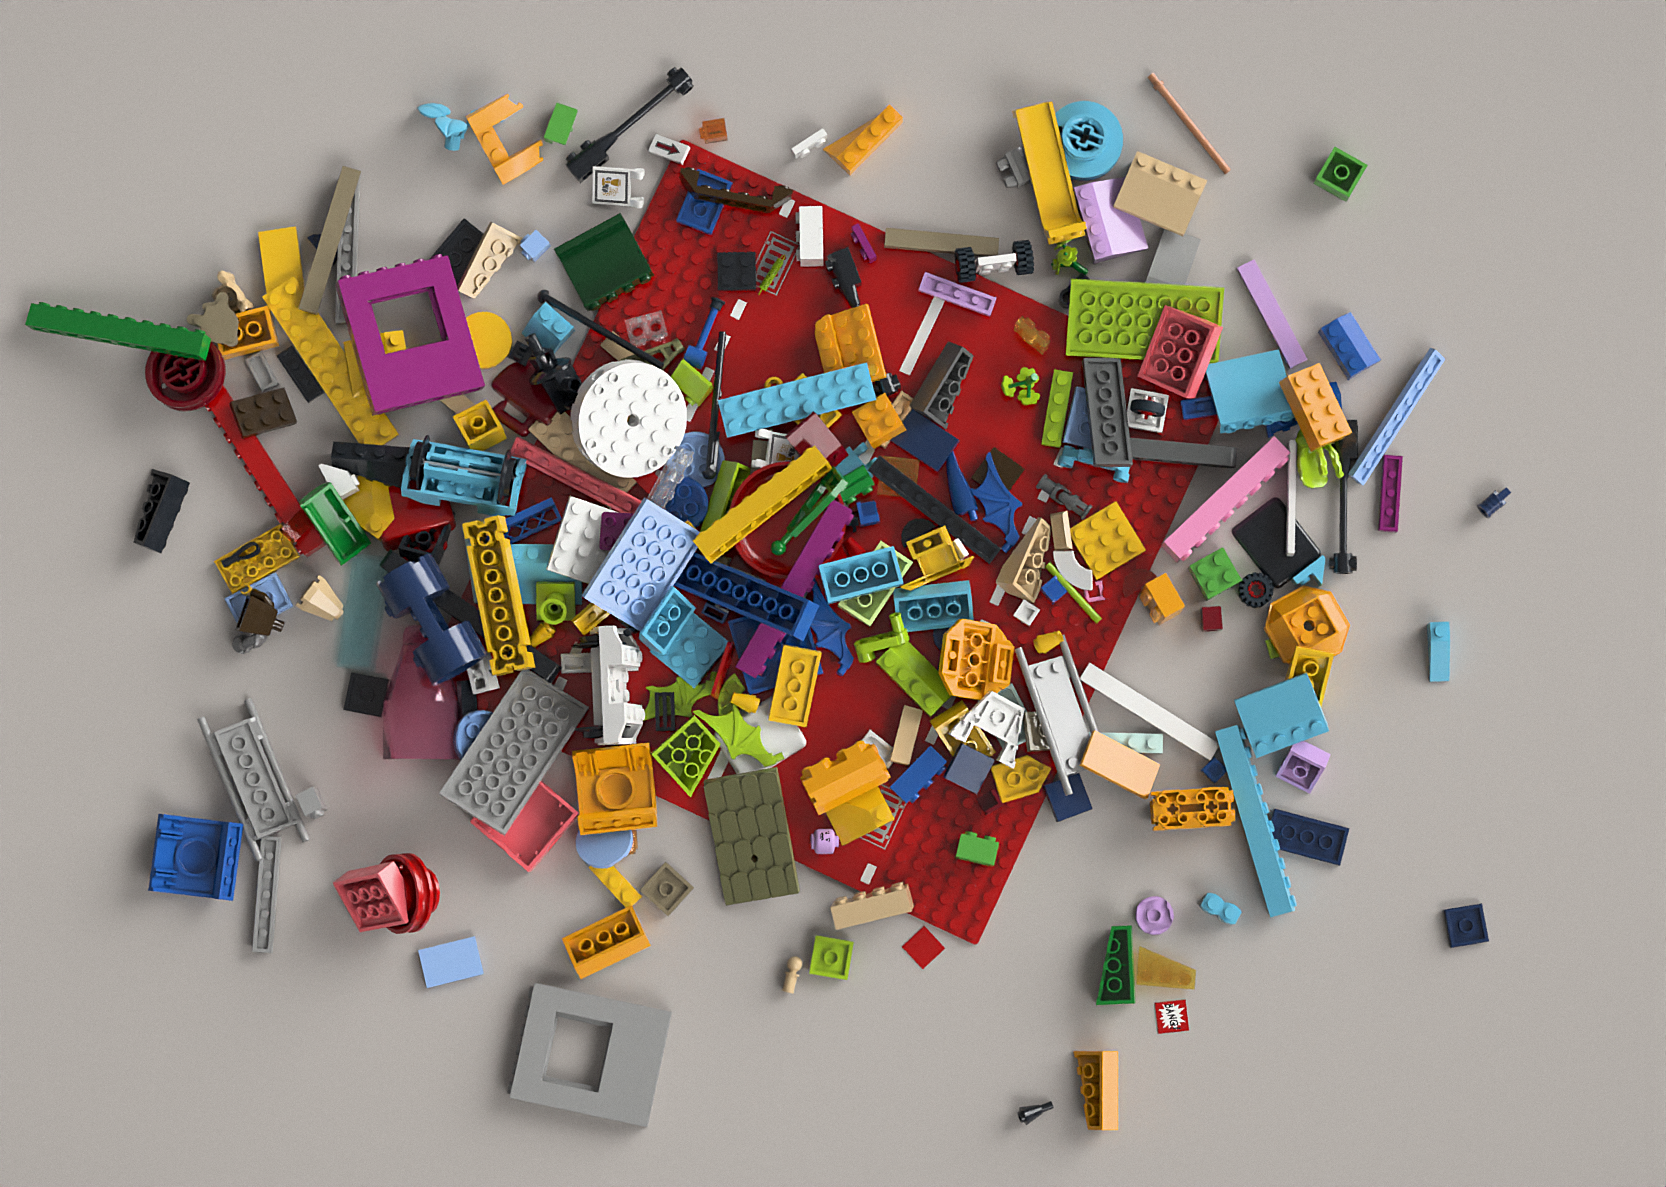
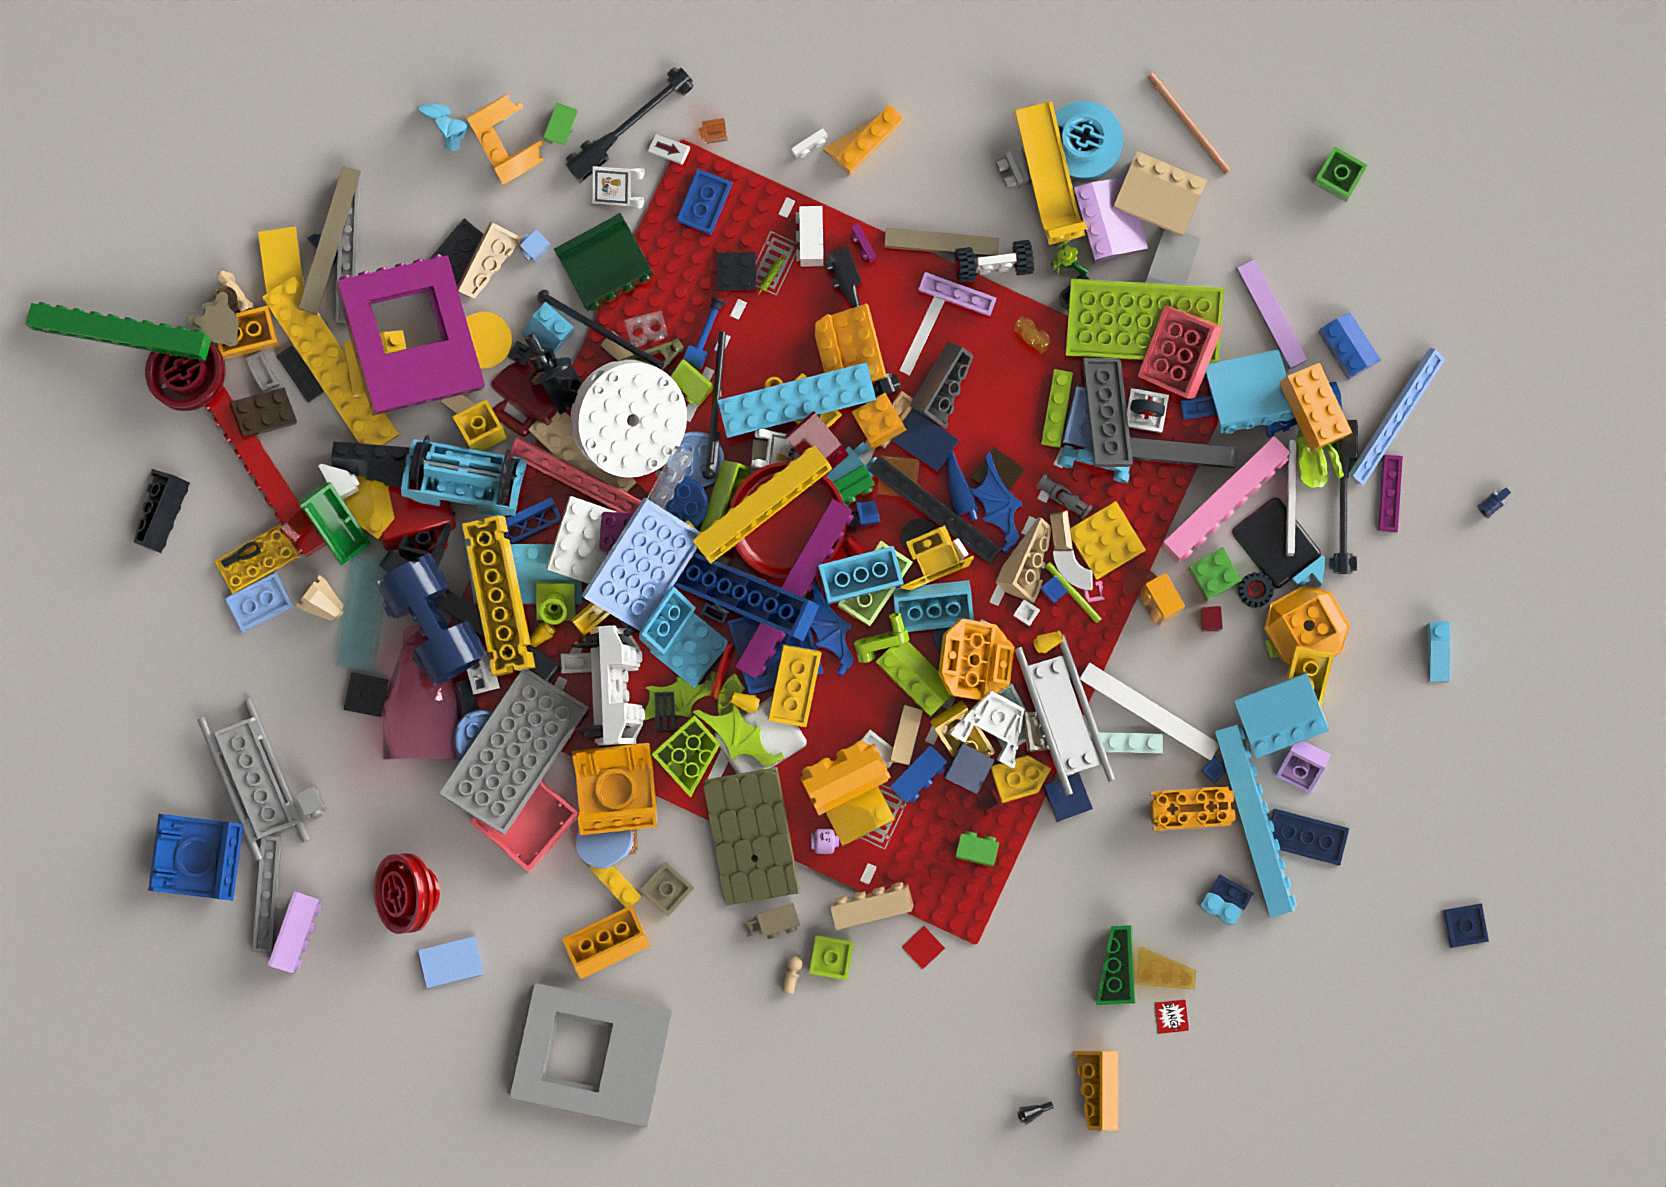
dark brown torso [232,583,285,654] -> none
coral slope [333,861,408,932] -> none
dark brown slope [679,167,793,213] -> none
green plate [771,466,848,556] -> none
lime plant [1001,367,1040,405] -> none
tile [1079,730,1160,800] -> none
lavender tile [1135,896,1174,935] -> none
none -> lavender slope [268,891,322,973]
none -> dark tan brick [743,903,801,939]
none -> dark blue plate [1210,874,1254,910]

